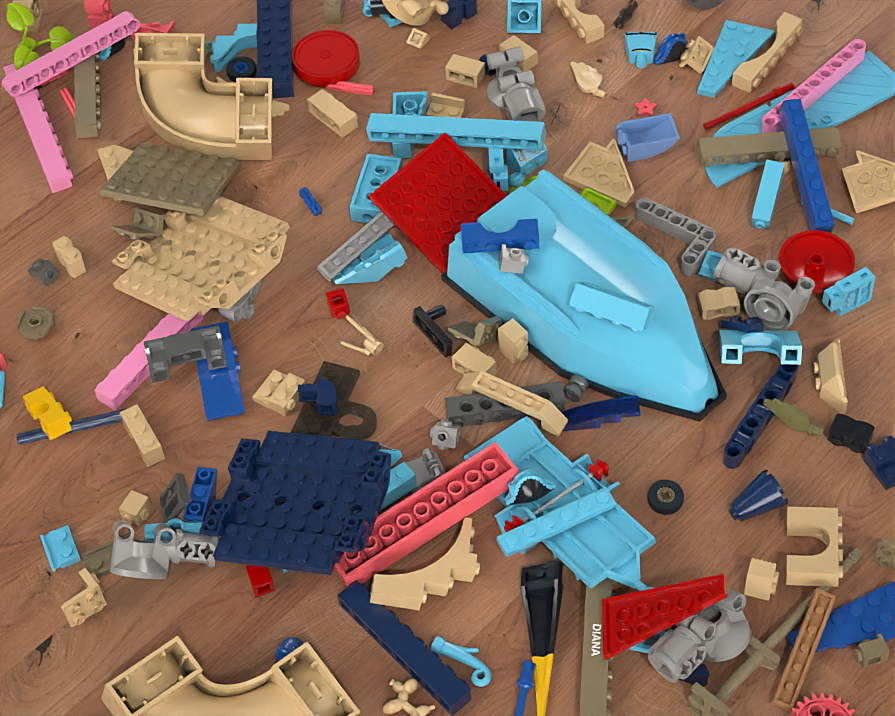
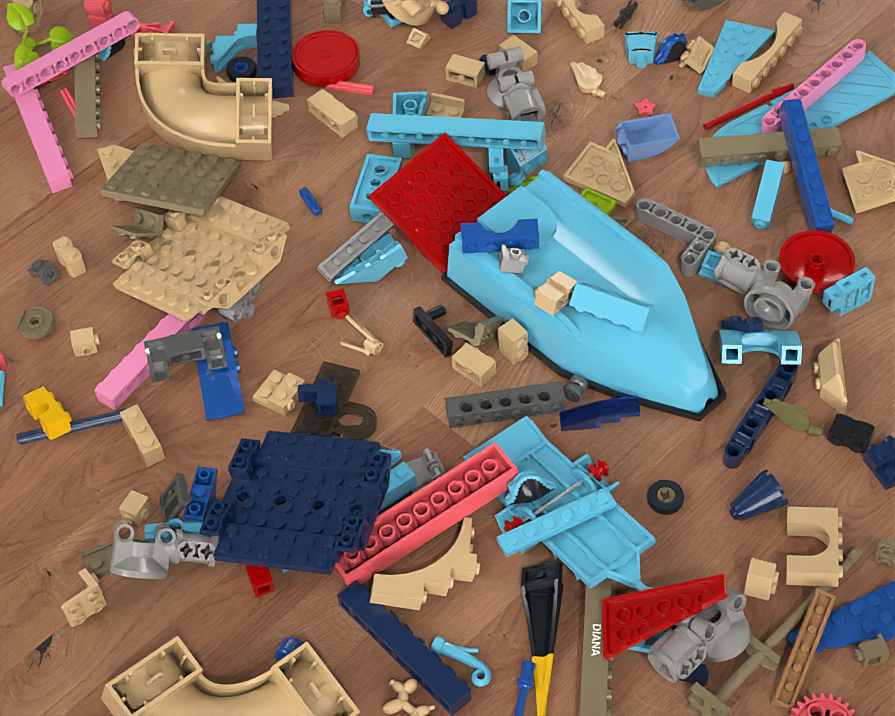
medium azure plate [40,525,81,572] -> none
light grey brick [430,420,461,450] -> none
tan slope [456,371,568,436] -> none
tan brick [697,287,740,320] -> none
none -> tan brick [70,327,100,357]
none -> tan brick [534,271,578,316]
none -> tan tile [713,241,731,255]

